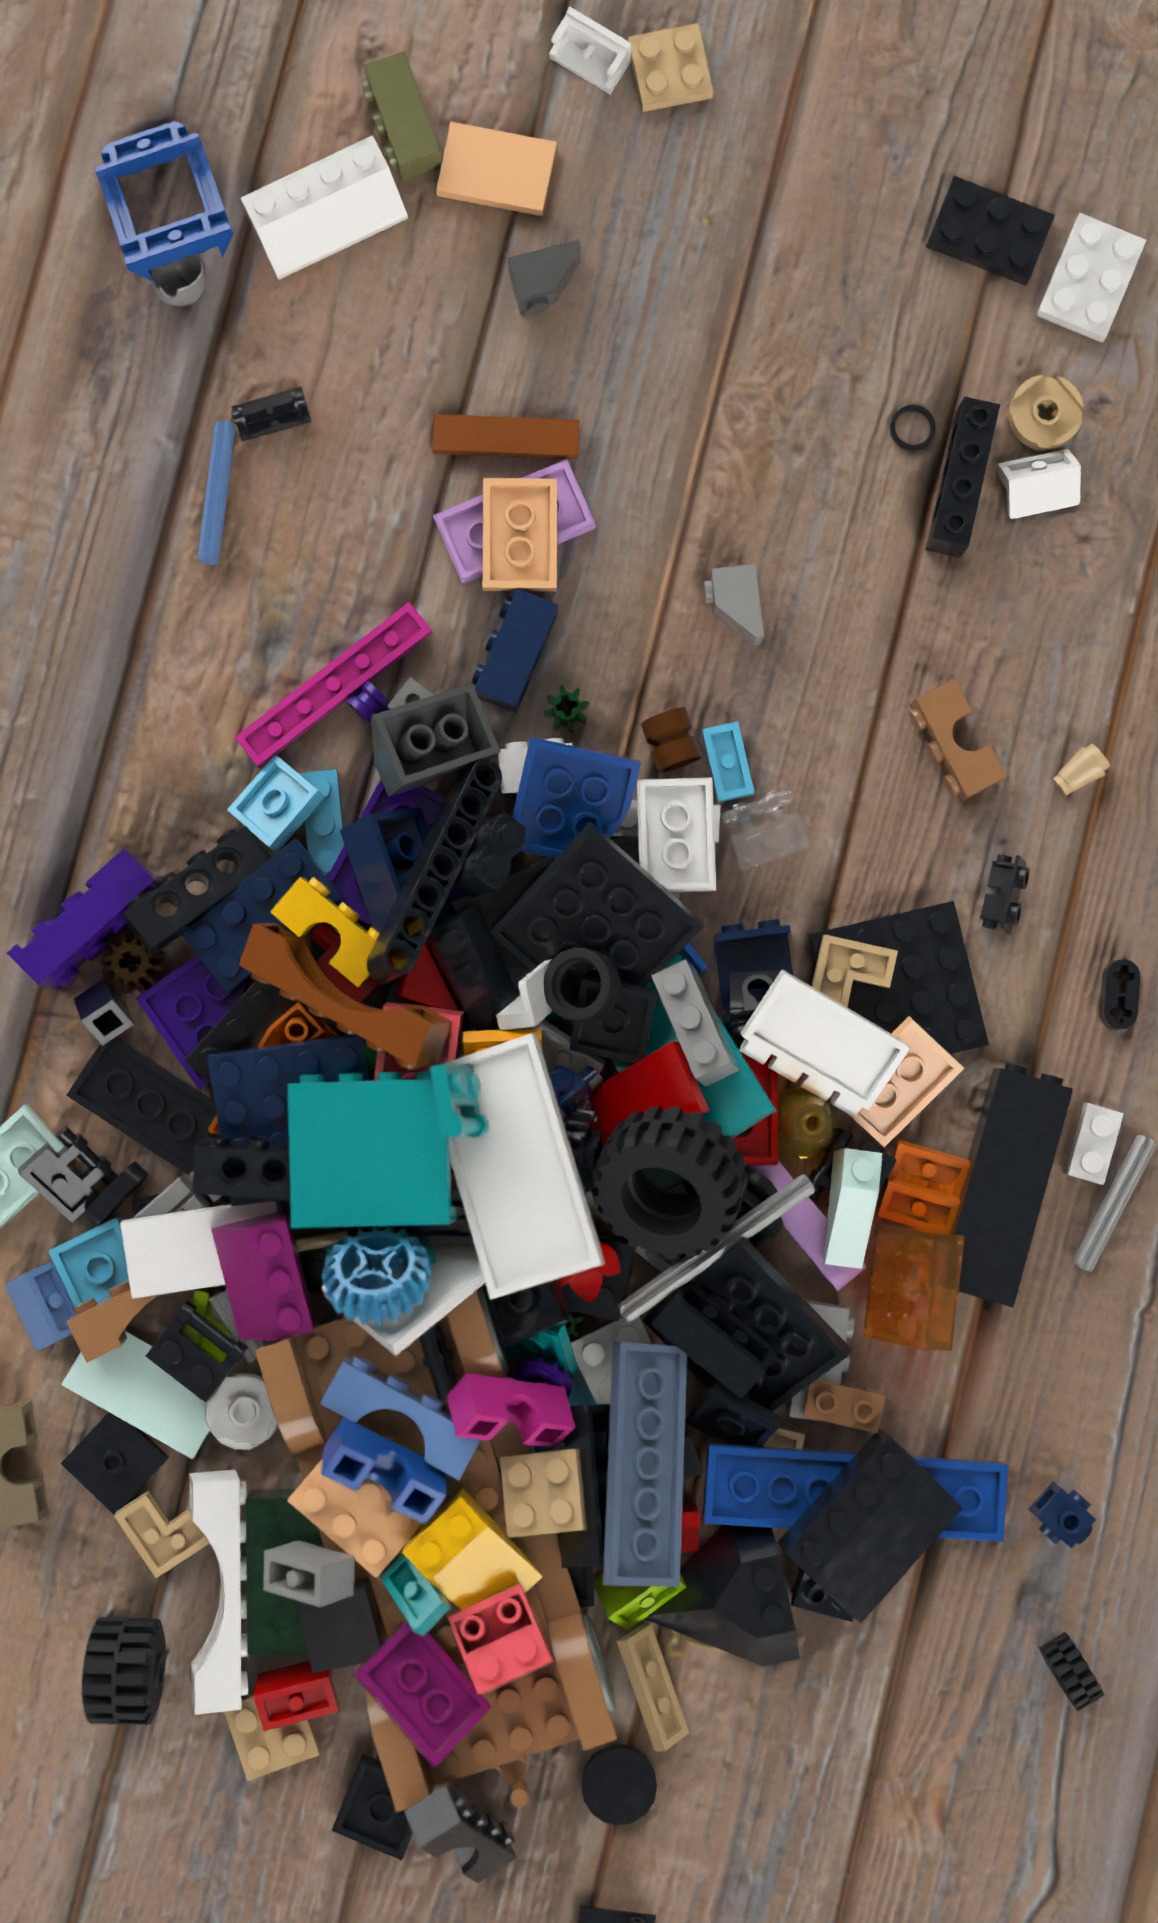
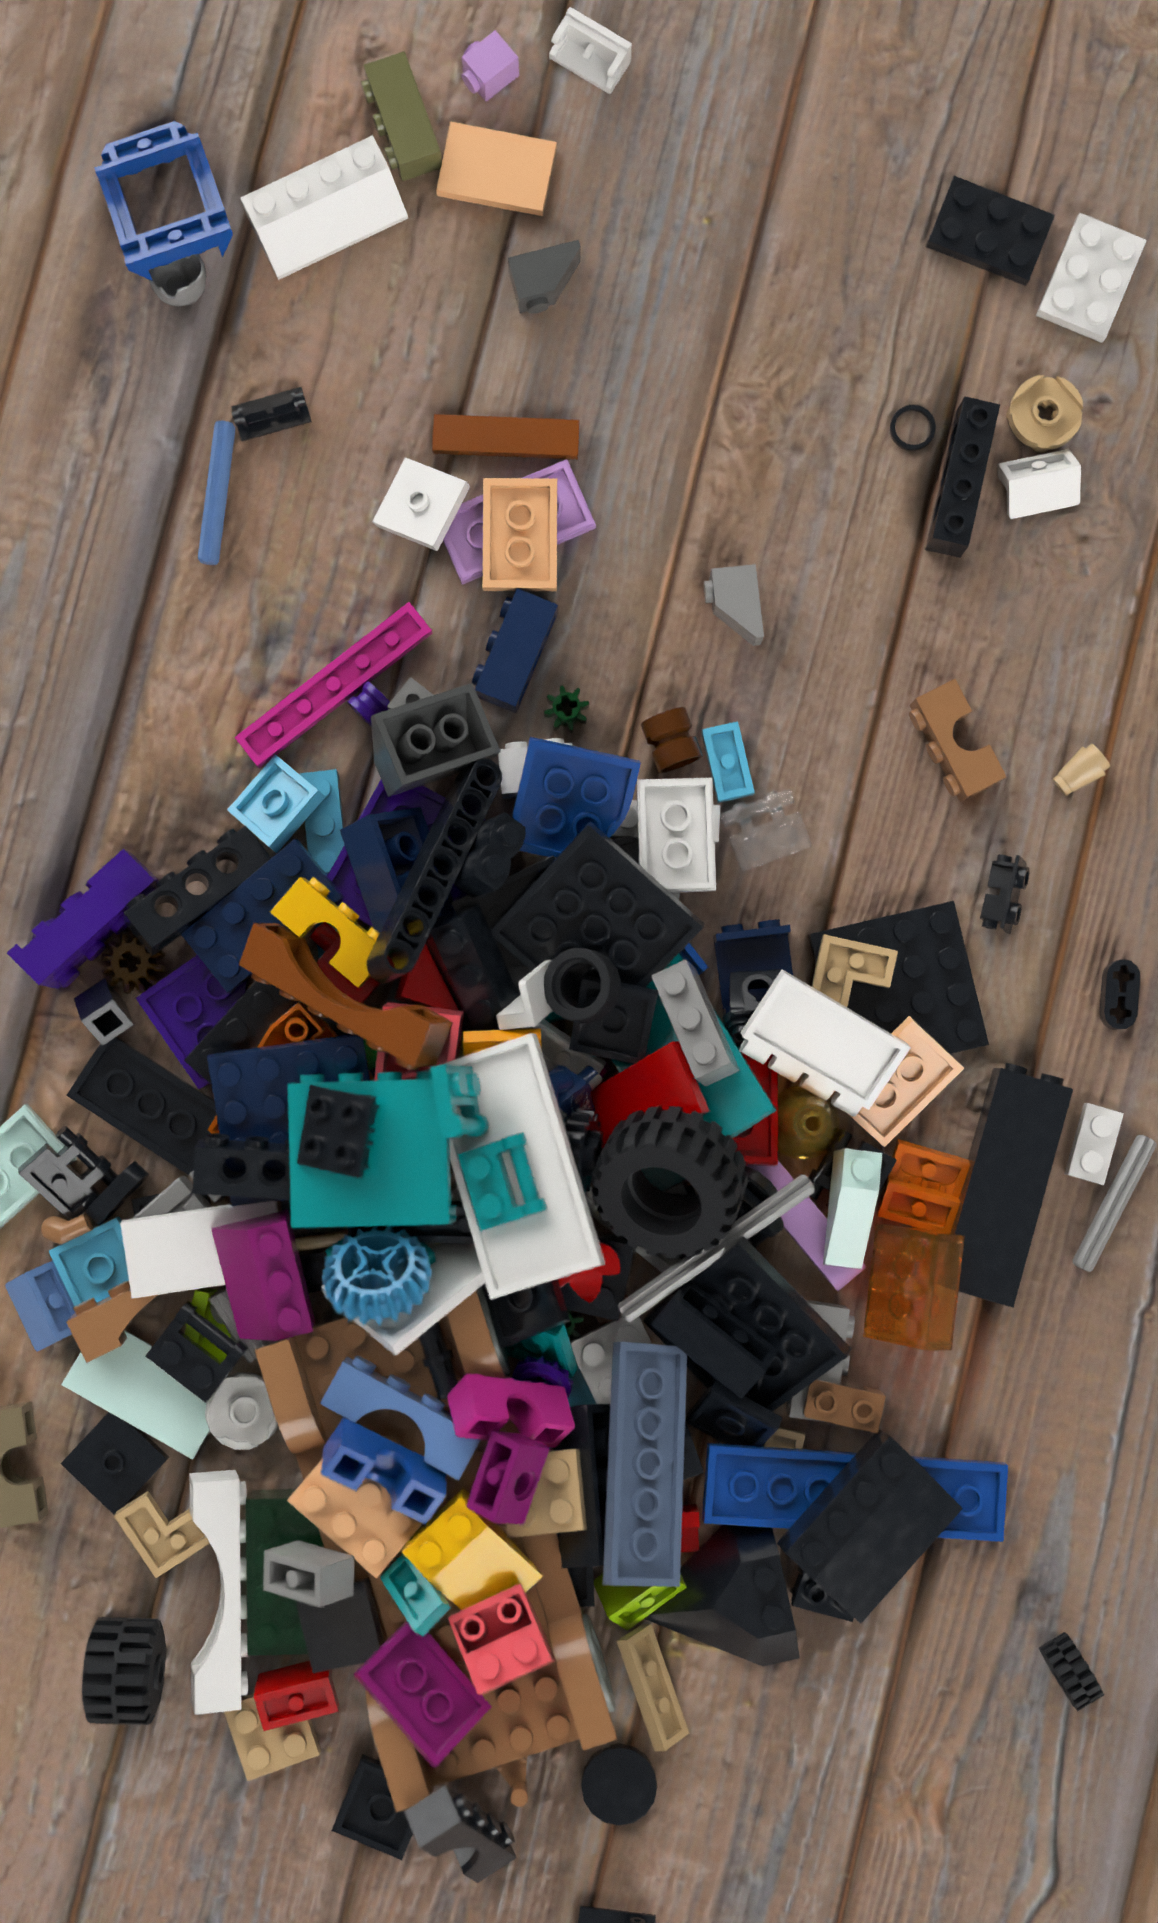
tan plate [628,23,713,112] -> none
dark blue brick [1028,1481,1096,1548] -> none
none -> medium nougat arm [41,1213,93,1245]
none -> black hinge [297,1085,379,1178]
none -> white plate [372,458,470,551]
none -> teal plate [457,1132,548,1231]
none -> lavender brick [461,30,519,102]
none -> magenta brick [466,1430,550,1525]

